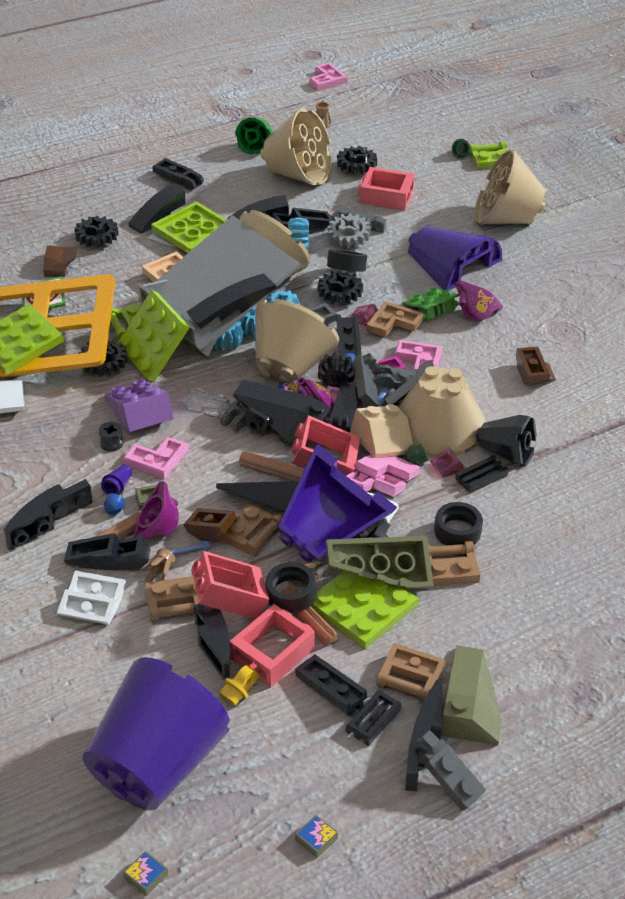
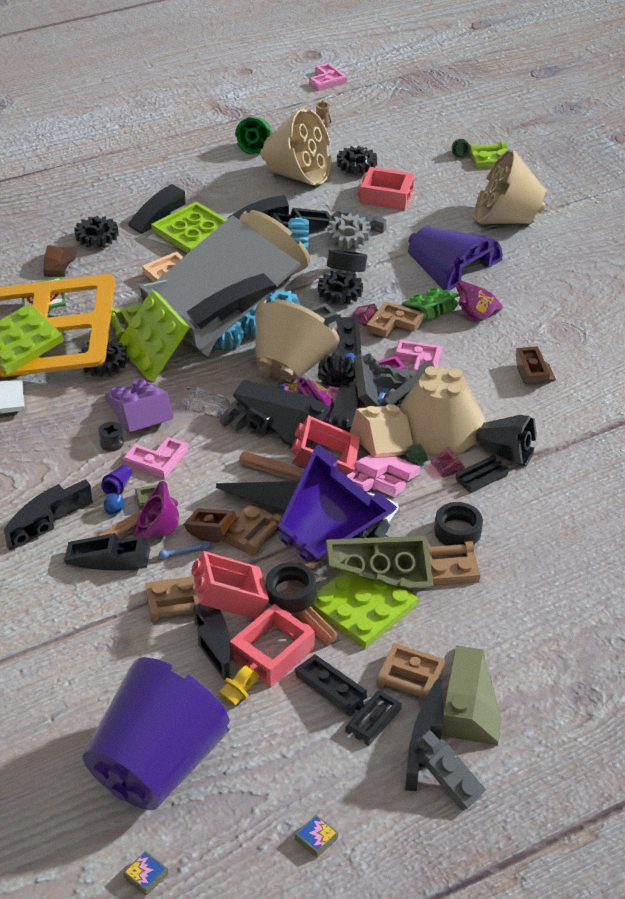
white slope [57,571,126,625] -> none
medium nougat piece [141,548,175,582] -> none
black hinge [152,158,204,191] -> none

